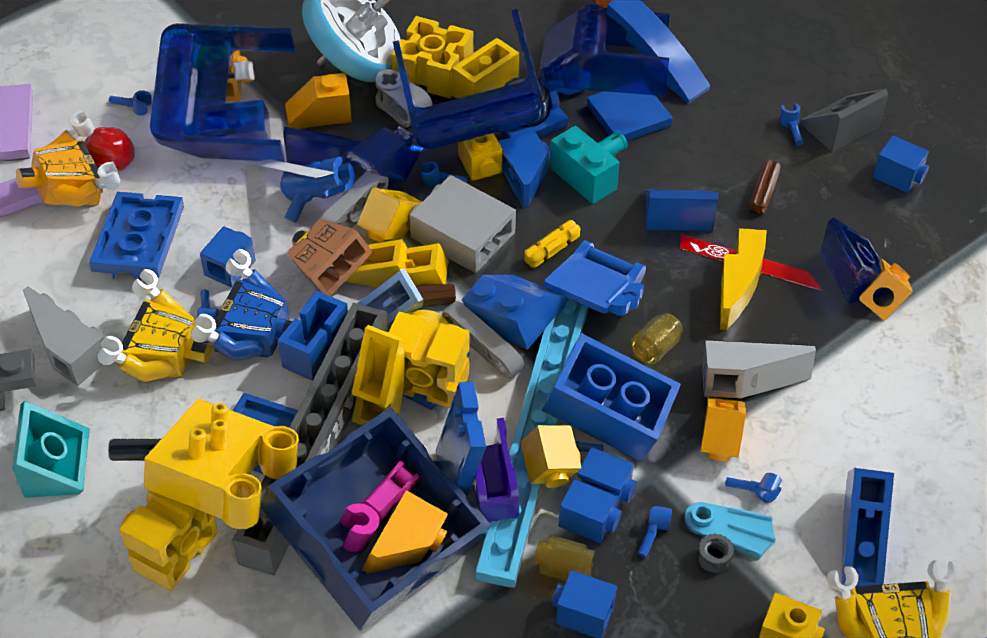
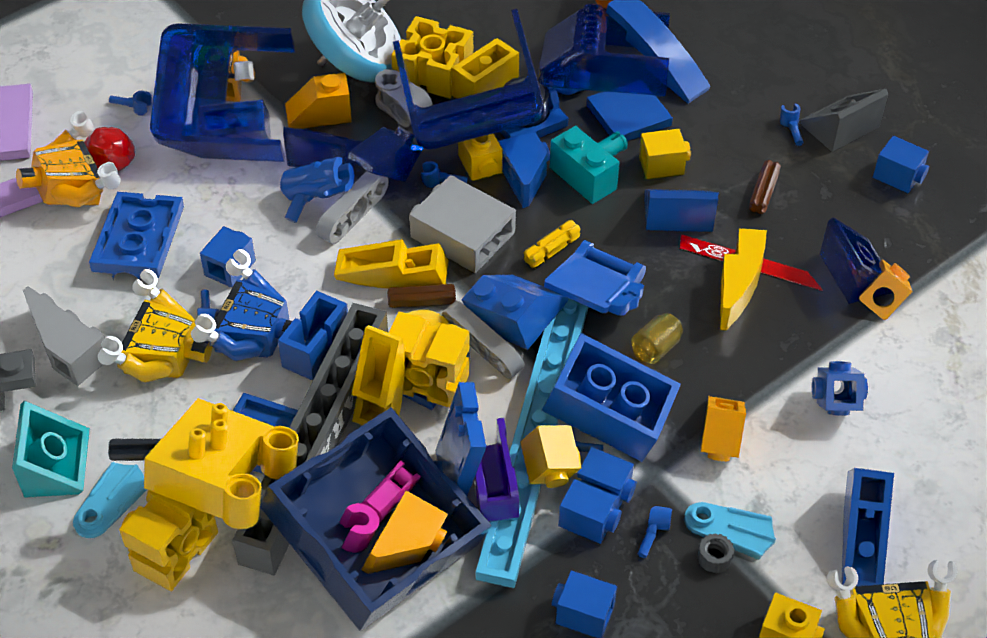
white sticker [245,159,334,178] -> none
nougat torso [288,219,373,296] -> none
yellow slope [357,188,422,243] -> none
light blue slope [358,269,423,326] -> none
clear yellow brick [534,535,595,581] -> none
light grey slope [702,341,816,398] -> none
blue hand [725,473,782,503] -> none
none -> medium azure piece [73,462,147,538]
none -> yellow brick [639,129,691,179]
none -> blue brick [811,361,868,416]

